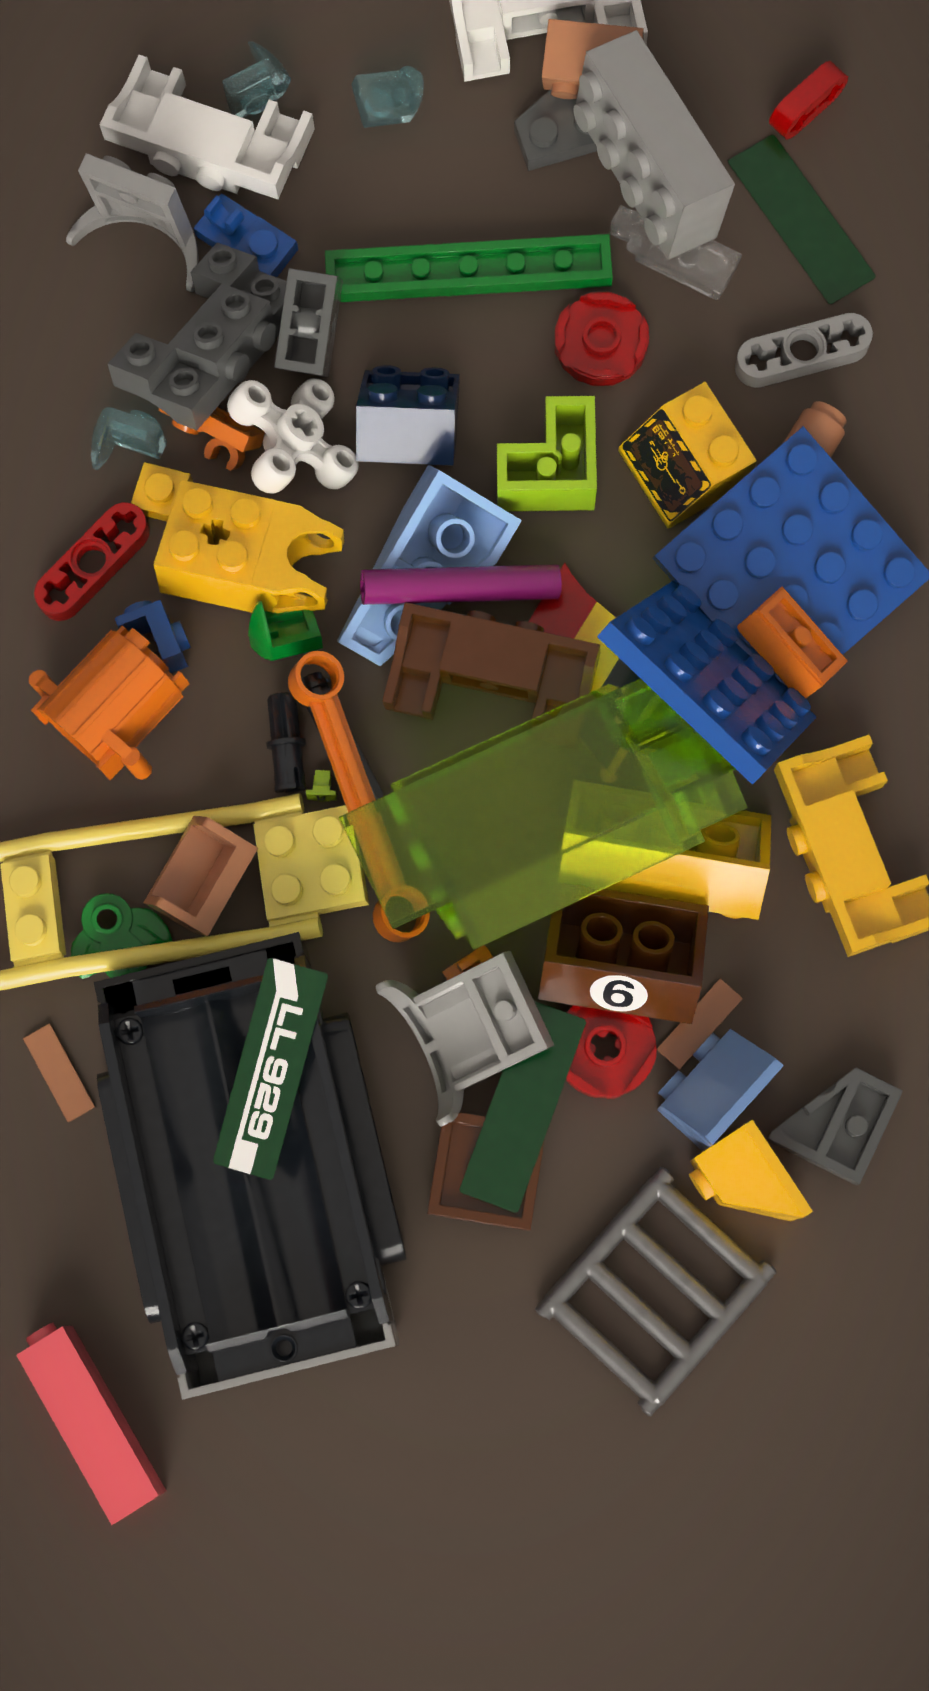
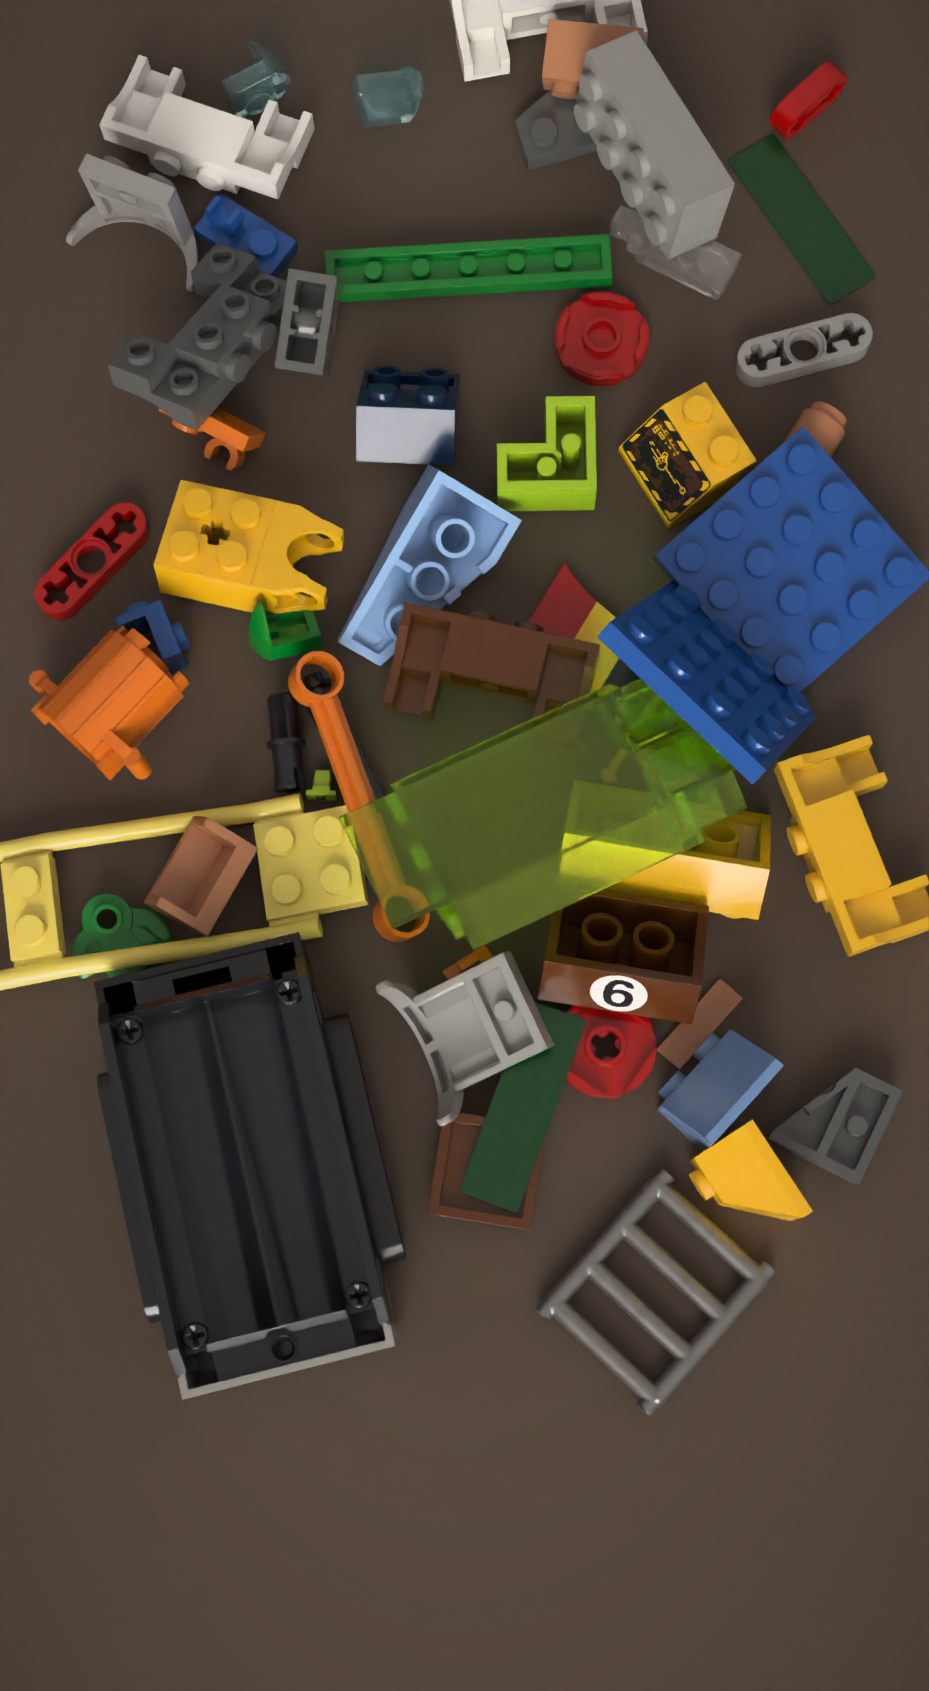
coral brick [16,1322,166,1525] -> none
nougat window [23,1023,95,1123] -> none
clear light blue plate [91,407,167,471] -> none
yellow plate [131,462,193,522] -> none
dark green sticker [213,958,328,1180] -> none
white gear [227,378,359,494] -> none
magenta piece [360,564,562,605] -> none
orange slope [737,586,848,698] -> none

